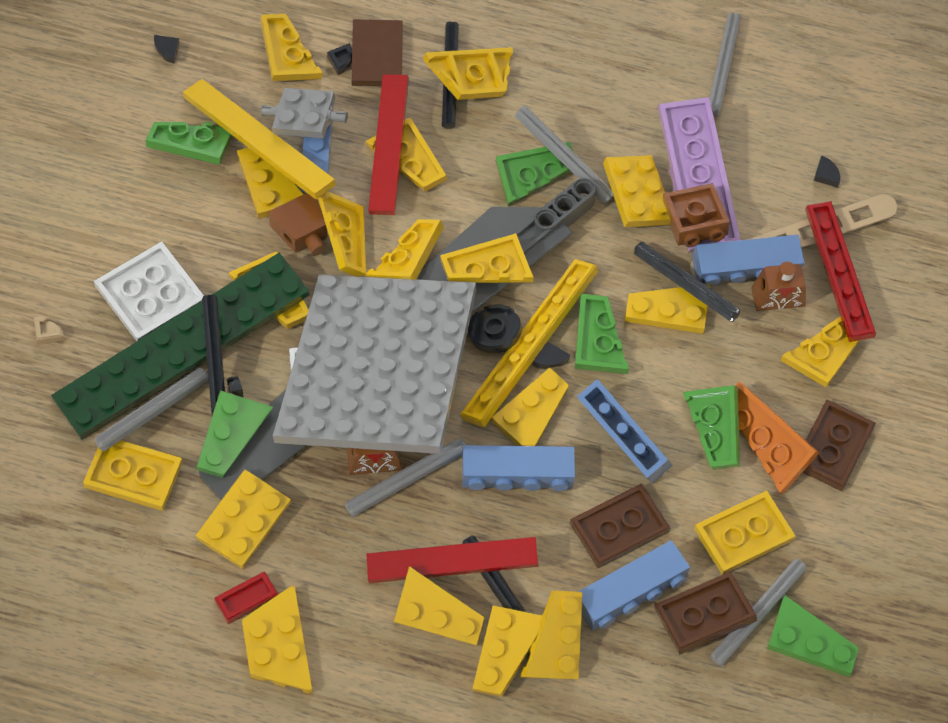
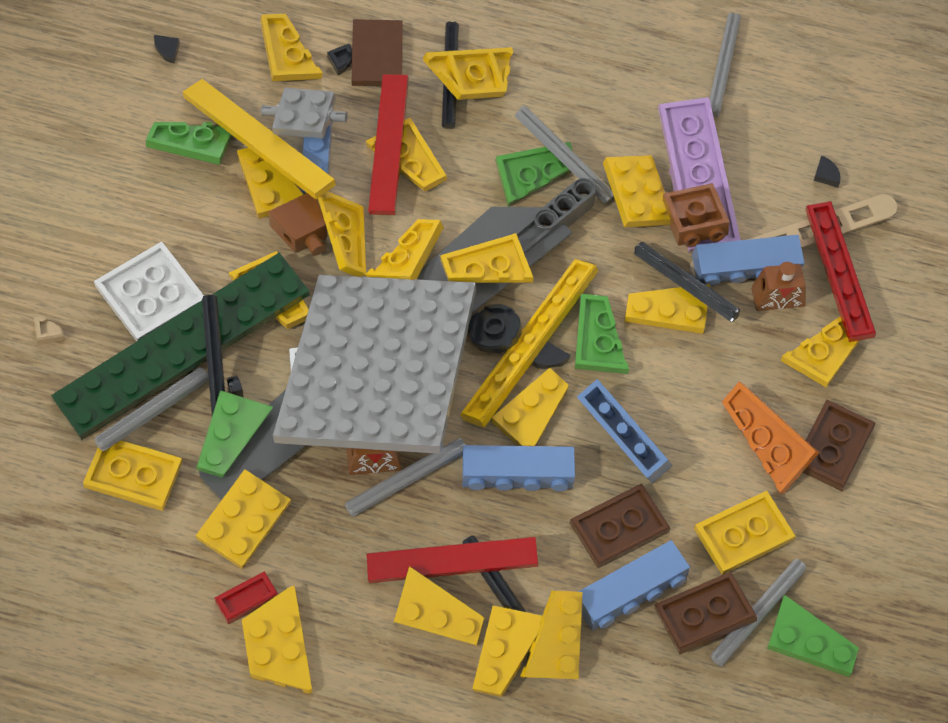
bright green wing [683,385,740,470] -> none

